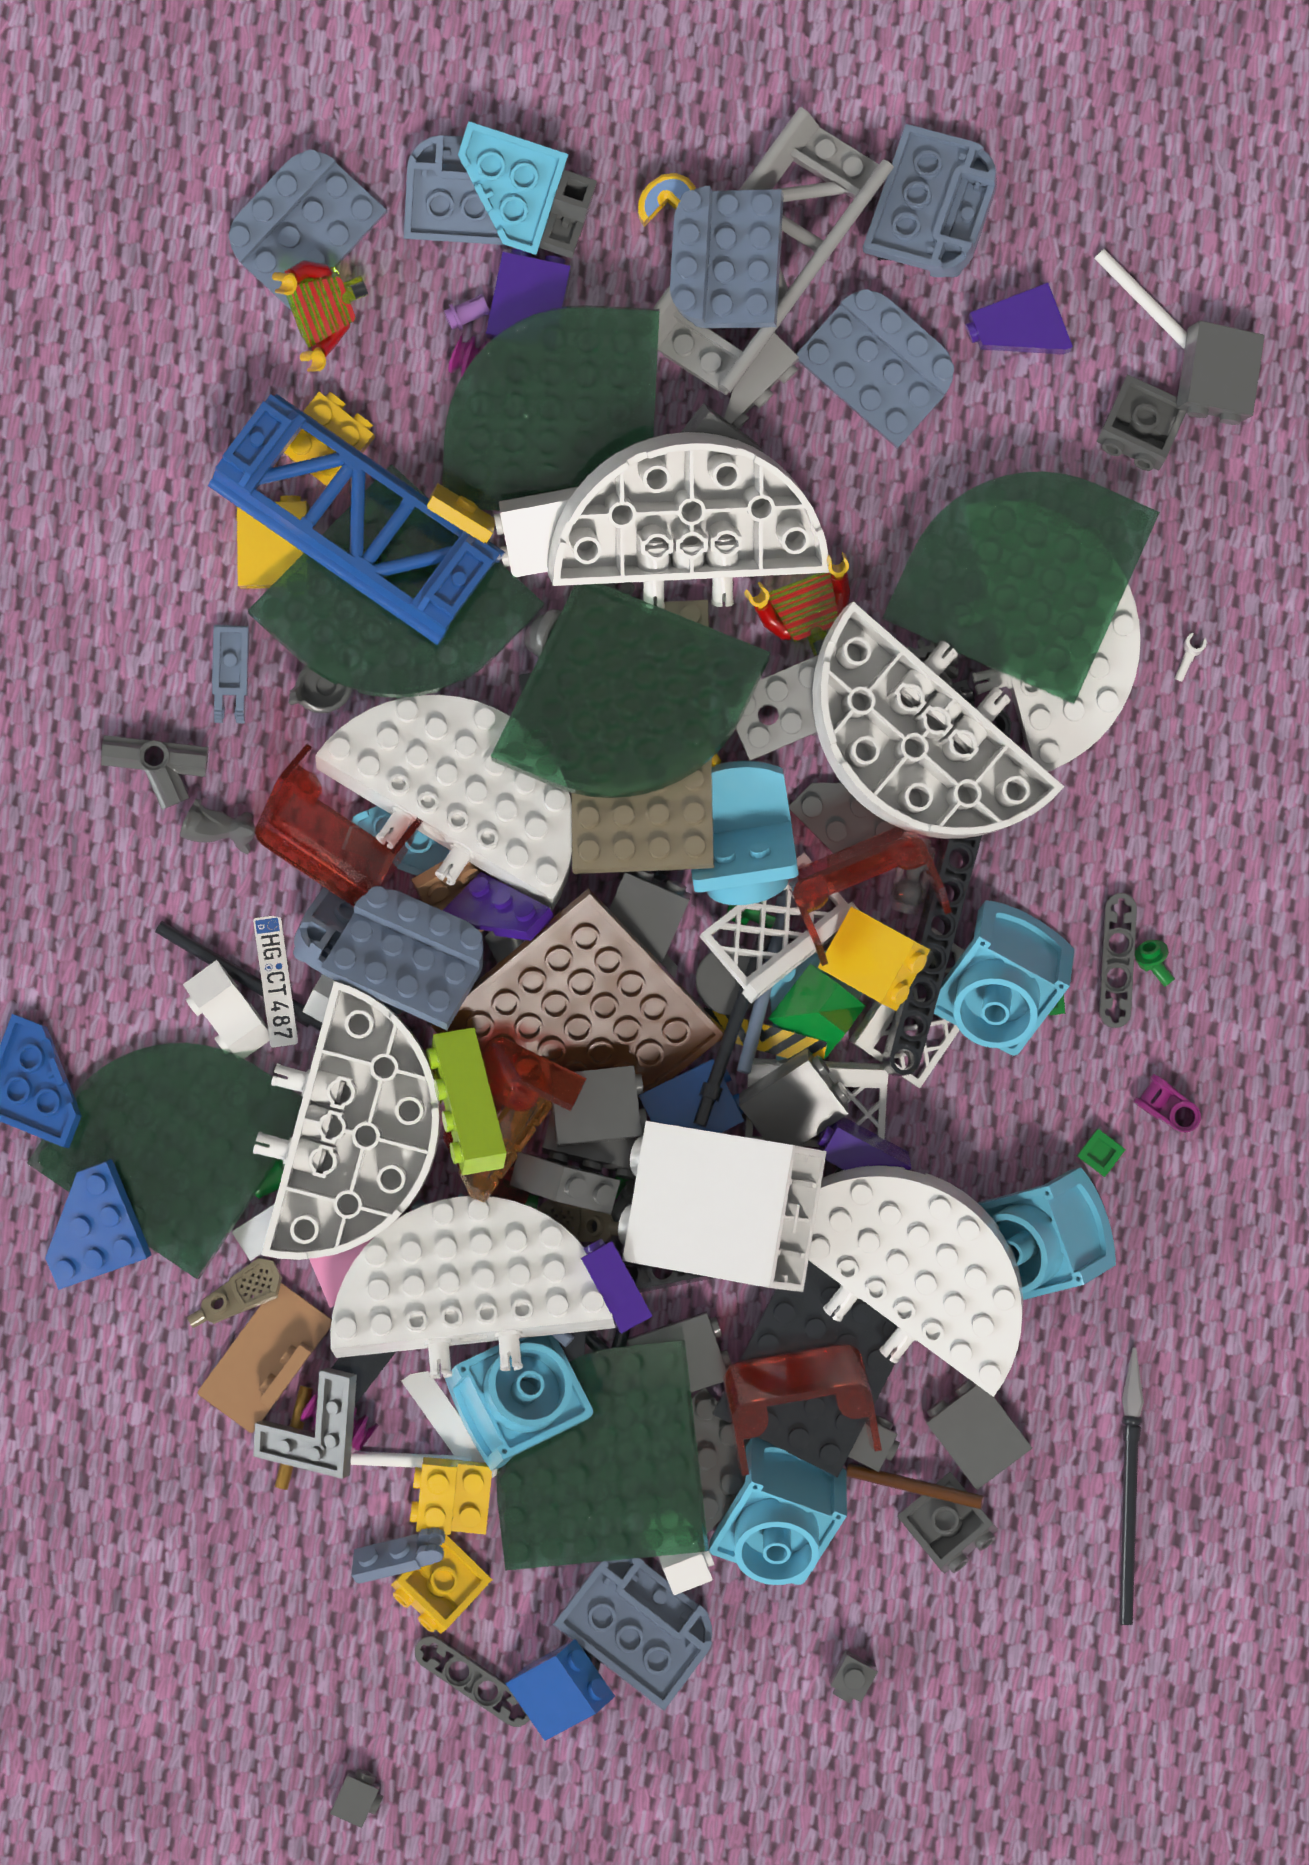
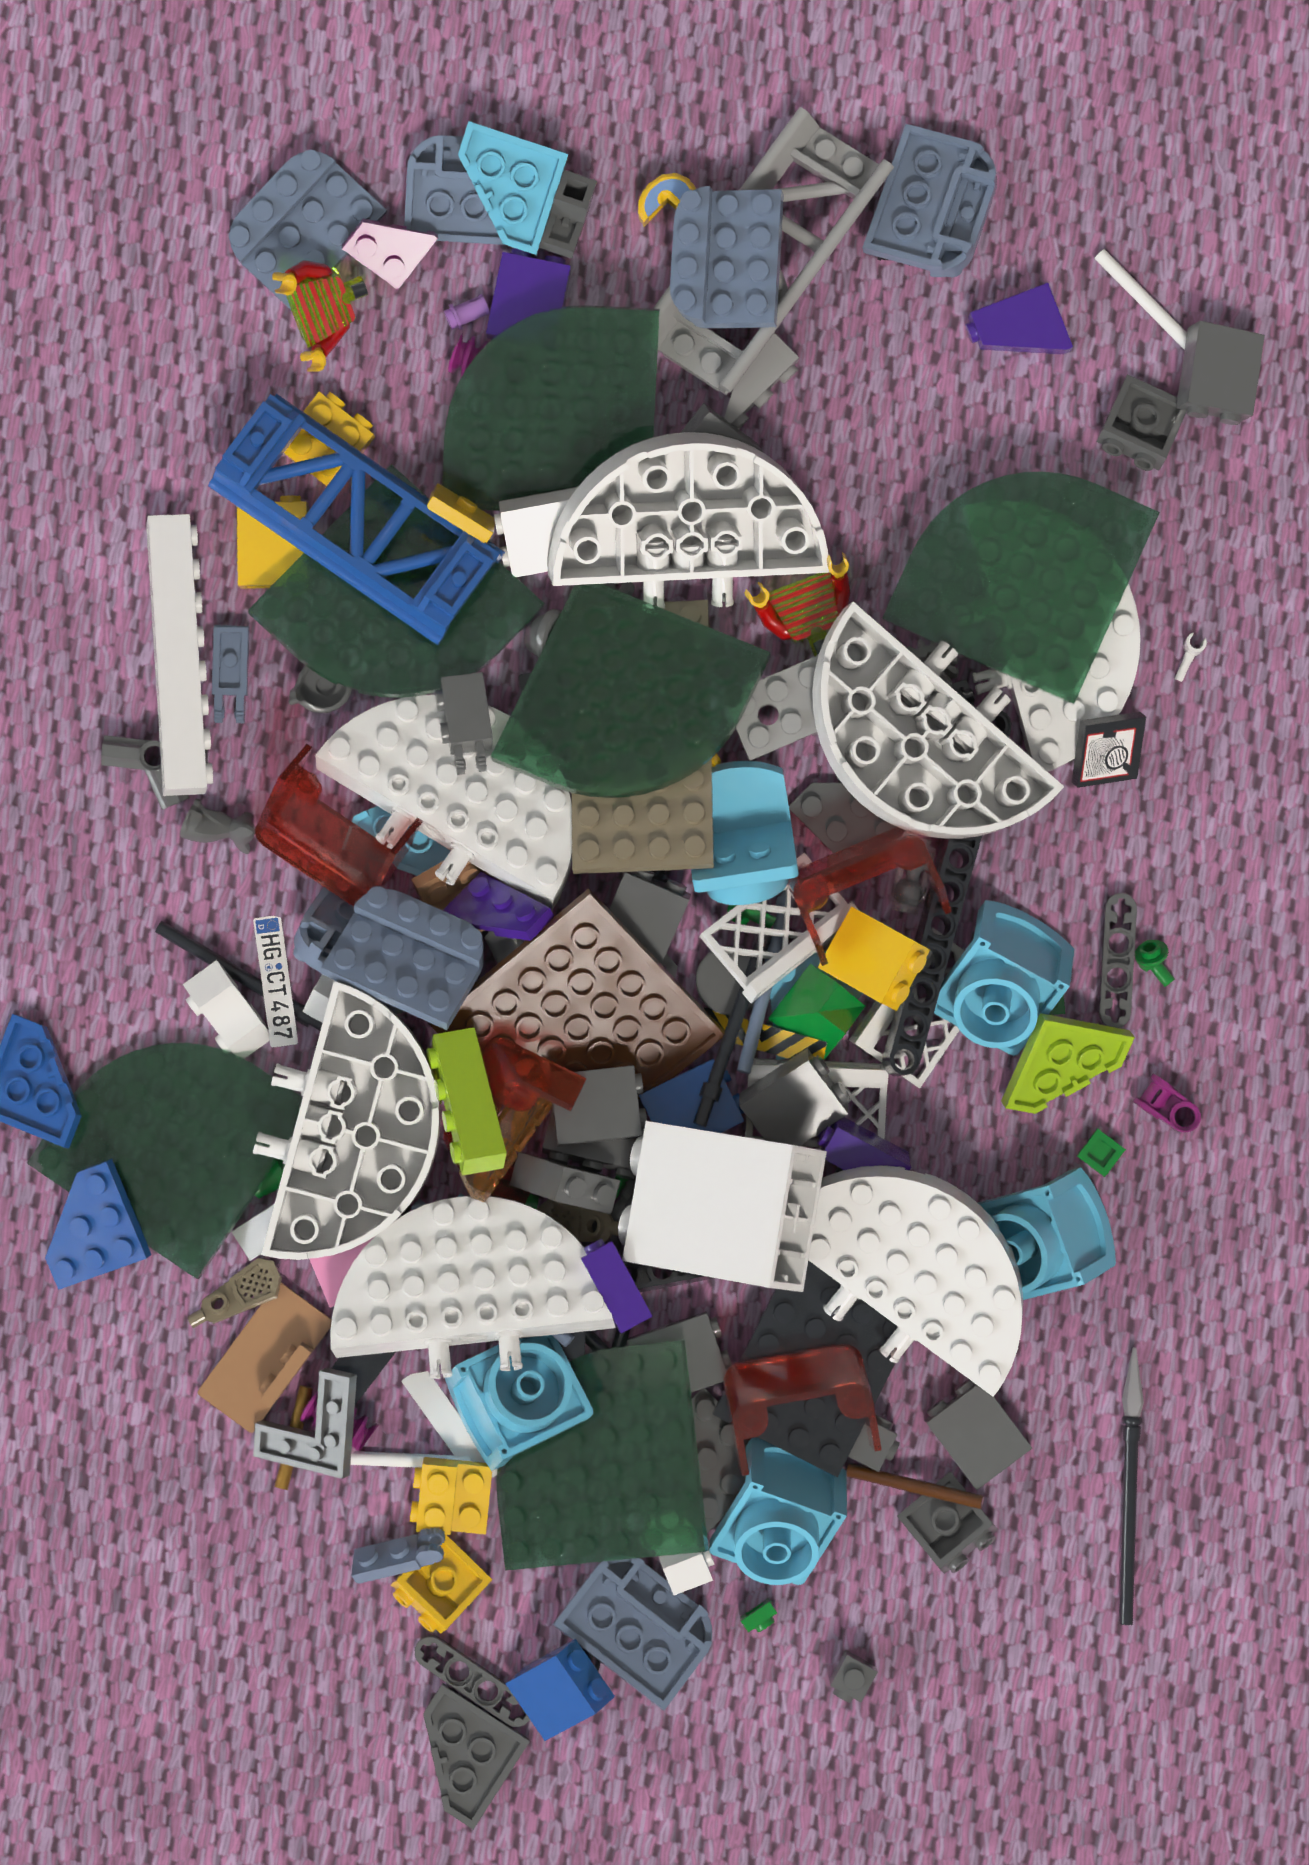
dark grey brick [330,1769,383,1828] -> none
sand blue plate [796,289,954,449] -> none
none -> white brick [146,514,213,796]
none -> wing [342,219,438,290]
none -> dark grey plate [423,1683,530,1830]
none -> dark grey hinge [435,672,493,775]
none -> green plate [740,1597,777,1633]
none -> lime plate [1001,1013,1135,1114]
none -> tile [1071,712,1147,788]

